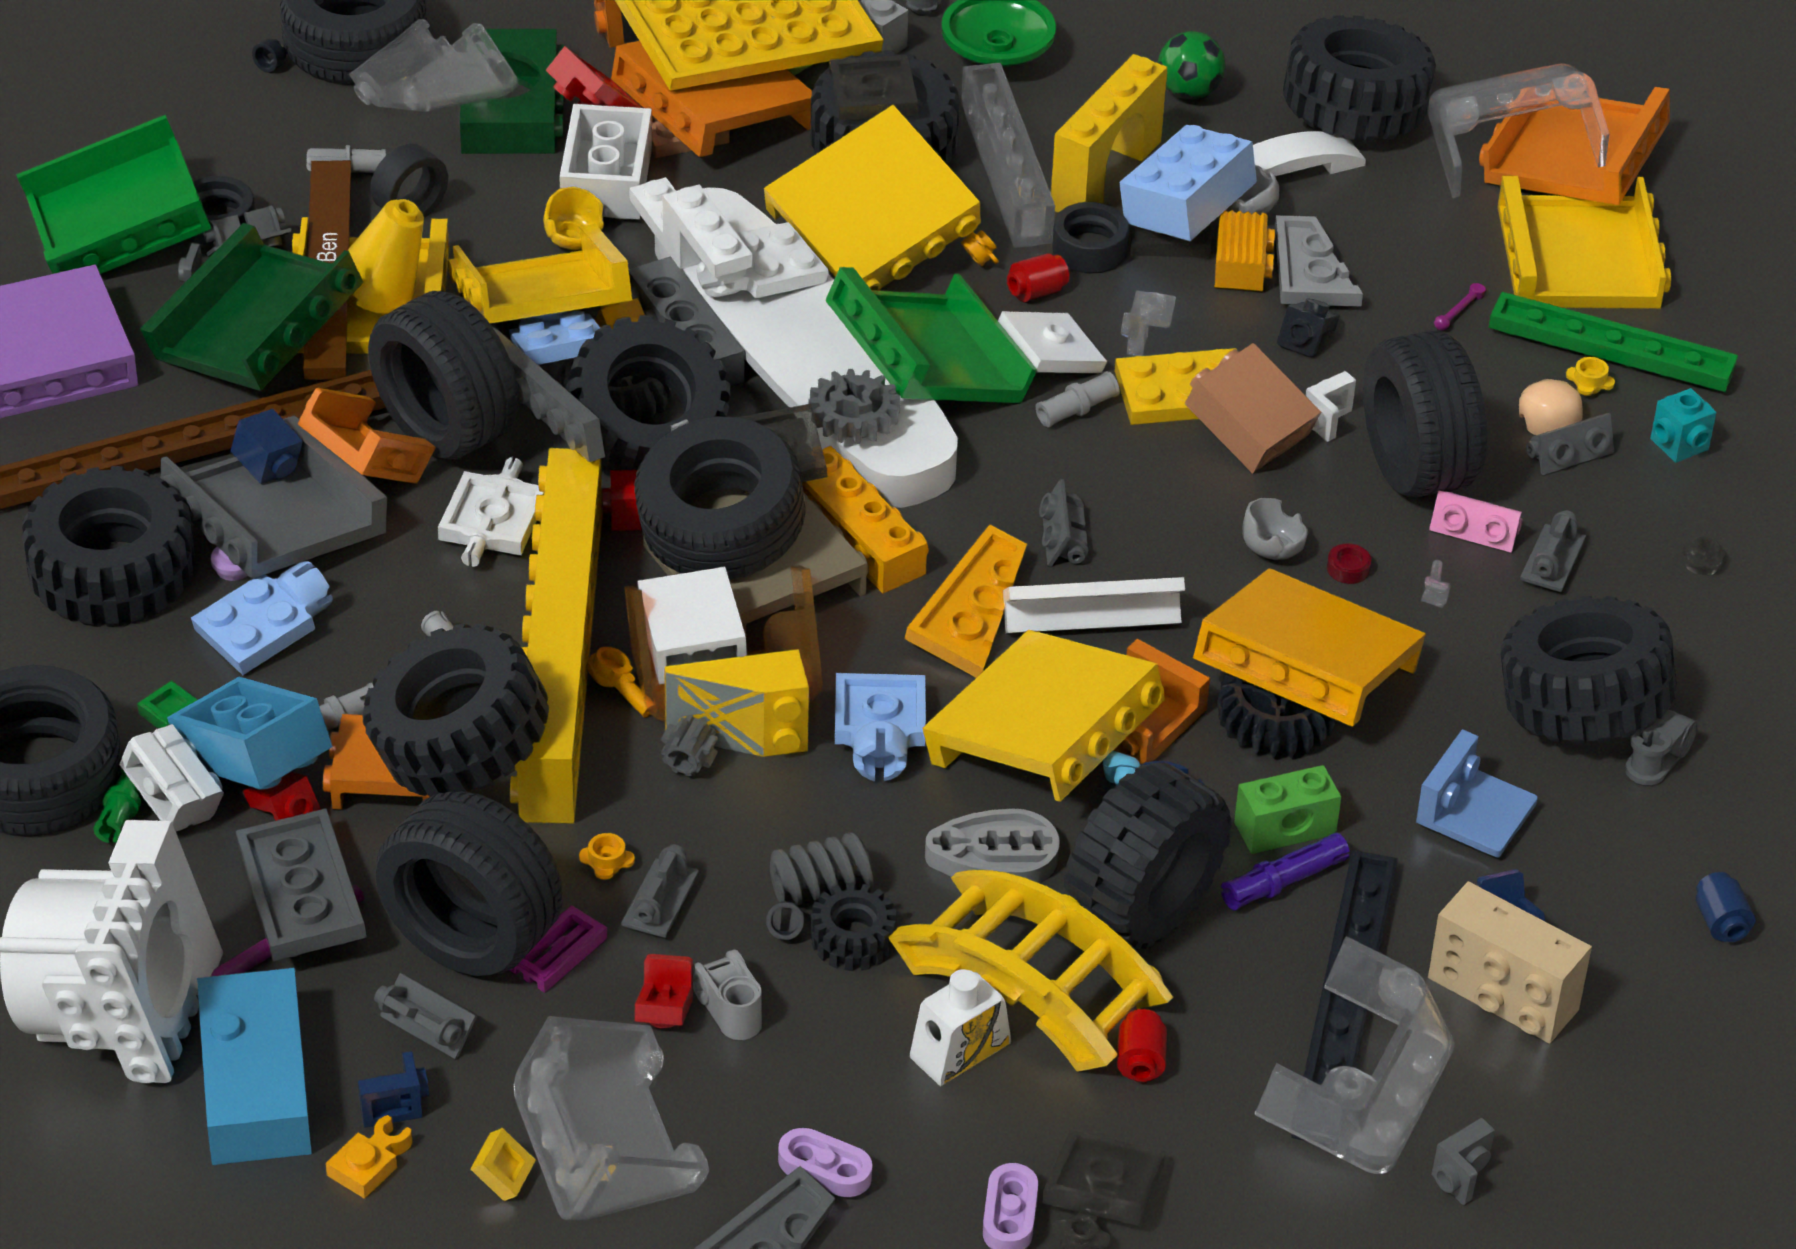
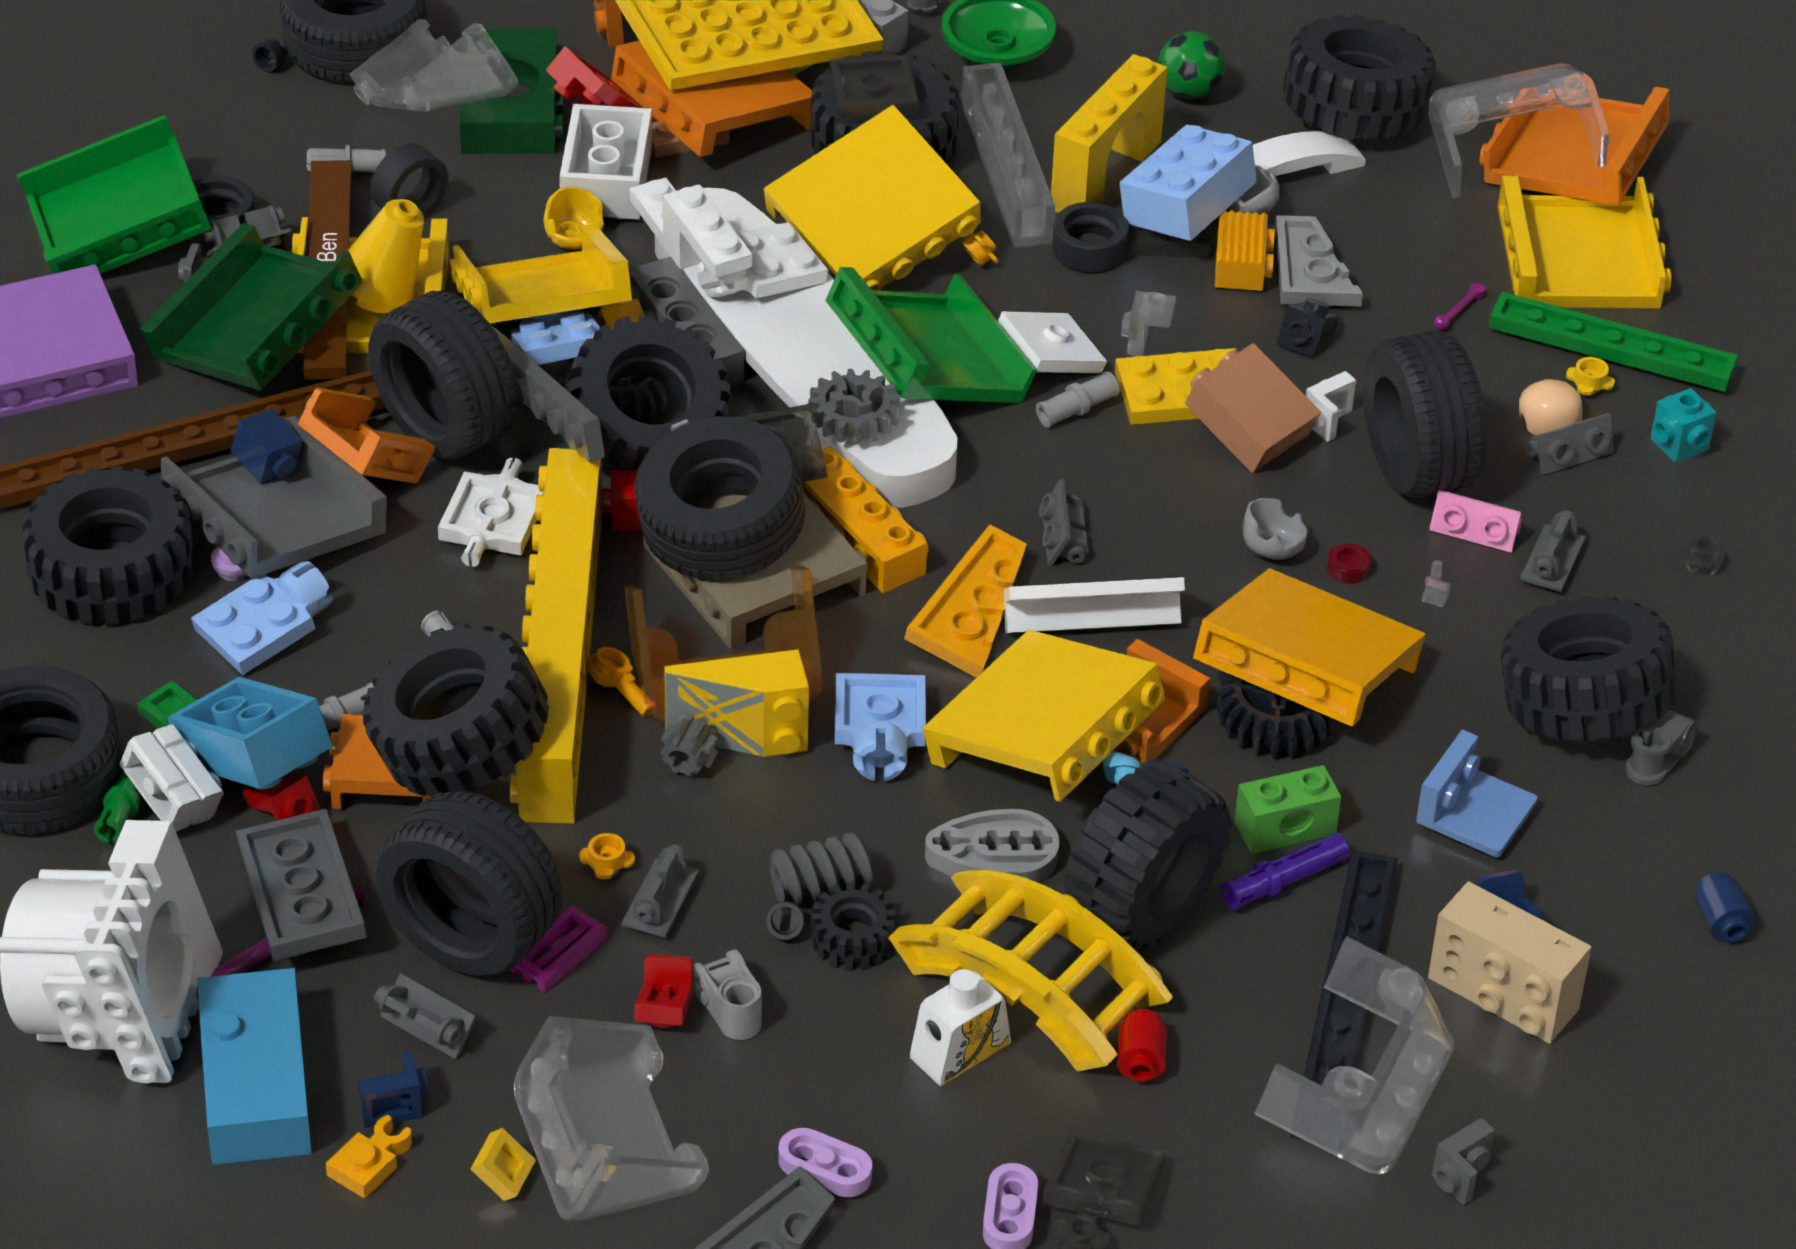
white brick [638,567,747,684] -> none
red brick [1007,253,1069,302] -> none

